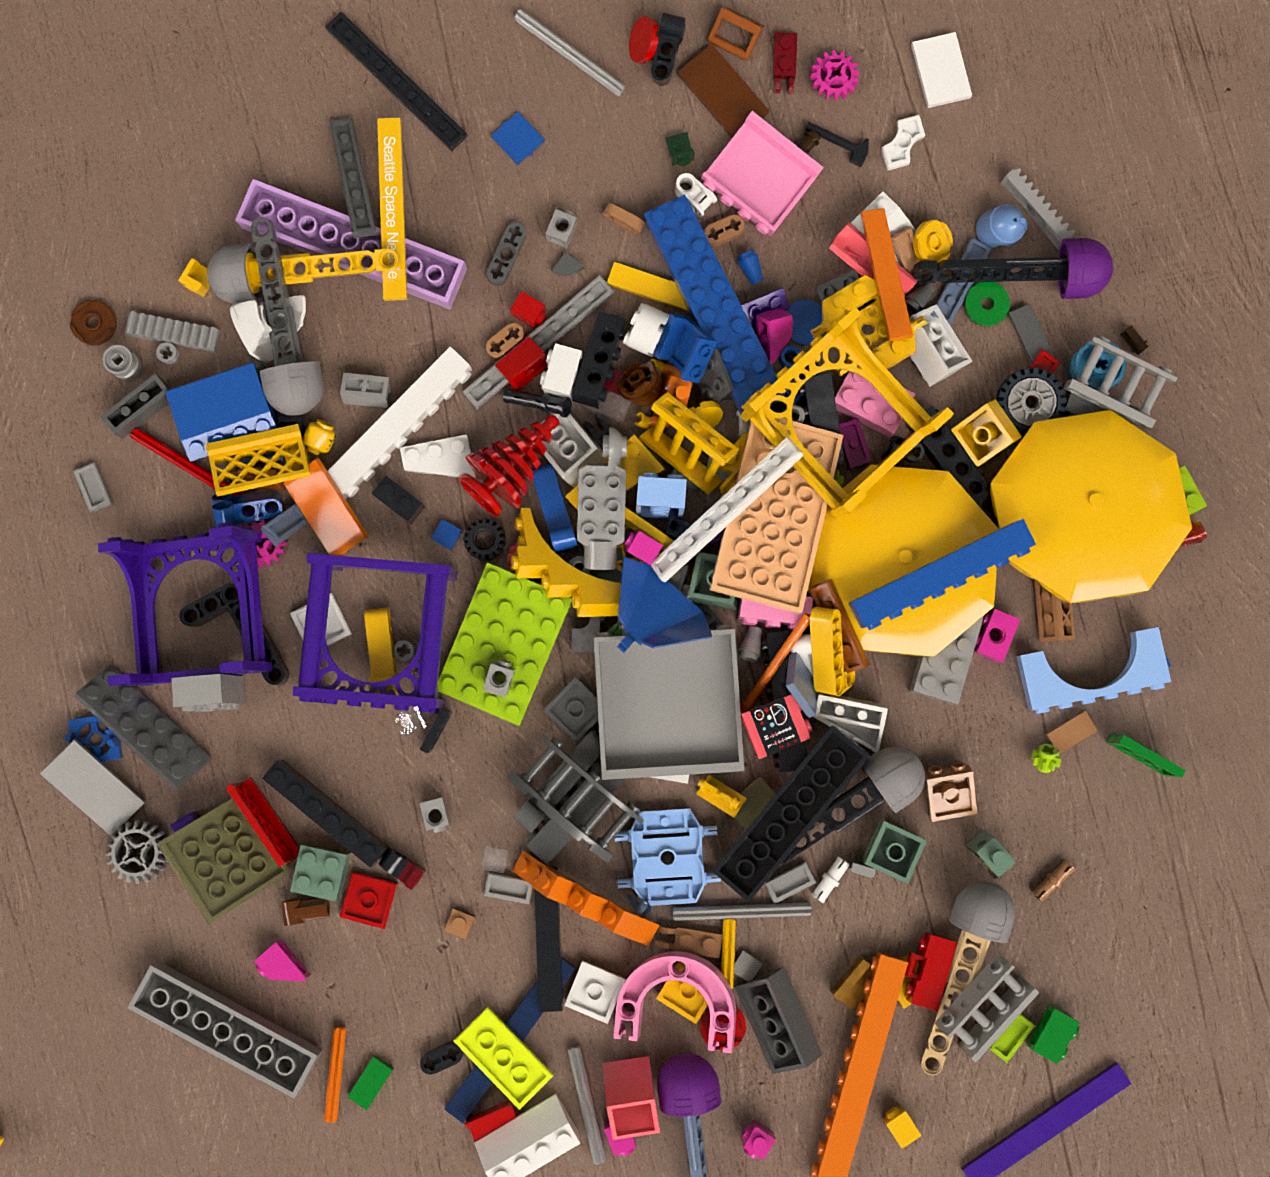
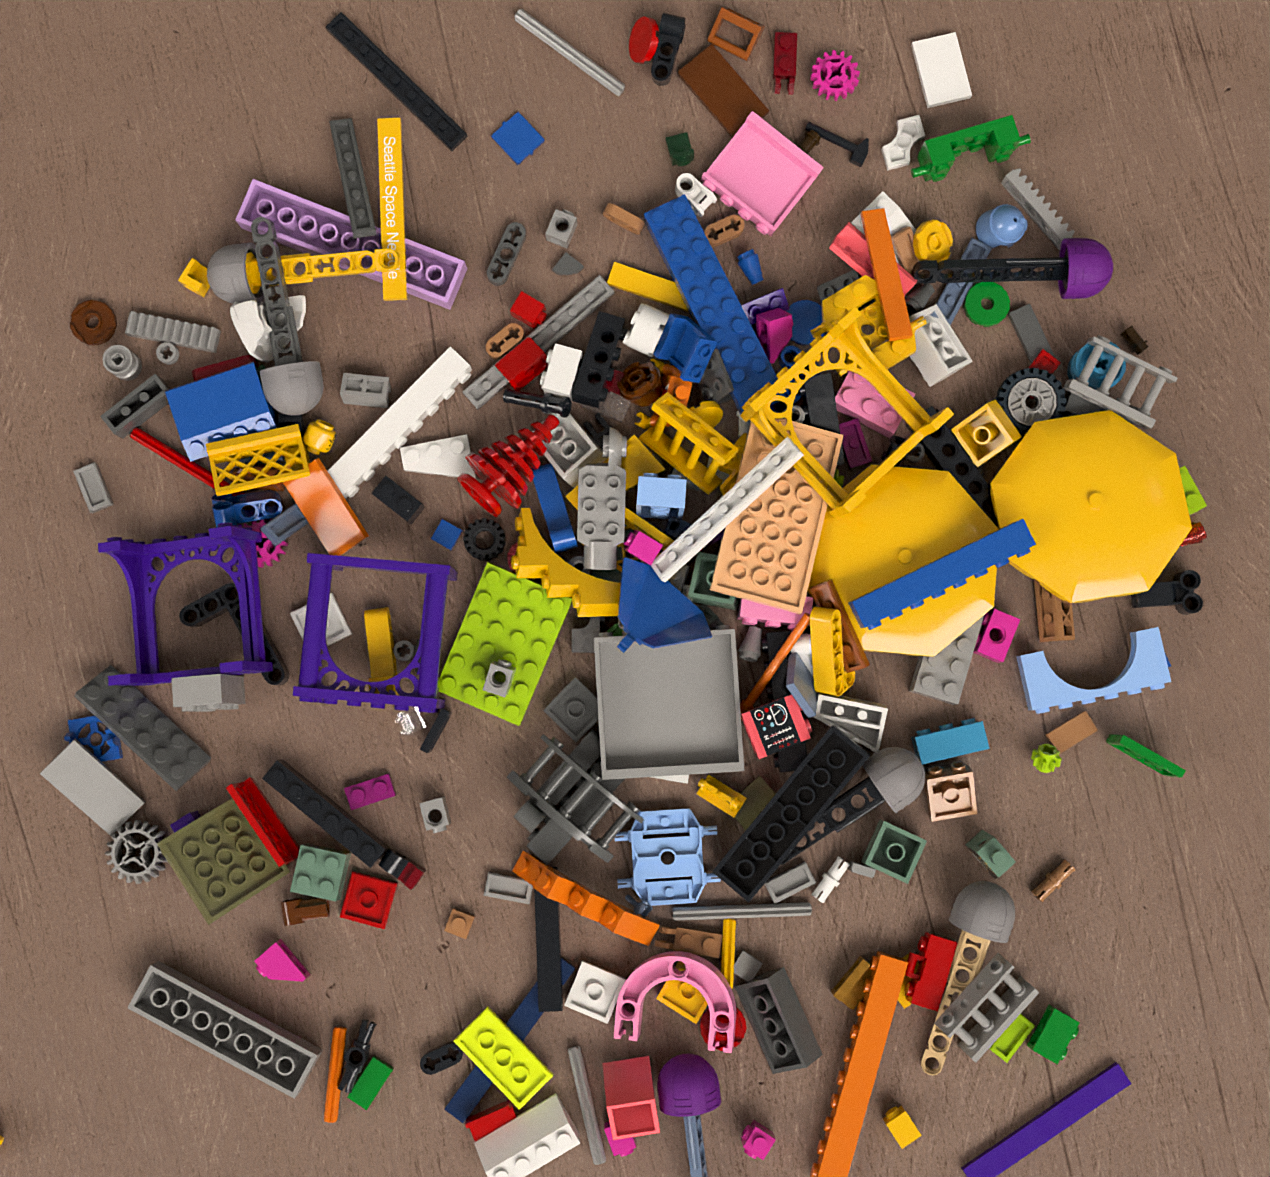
clear tile [481,845,509,873] -> none
none -> dark red beam [192,355,259,381]
none -> black pin [337,1019,377,1093]
none -> magenta plate [344,773,397,810]
none -> green brick [911,115,1031,182]
none -> dark azure brick [911,718,990,764]
none -> black piece [1131,570,1203,615]

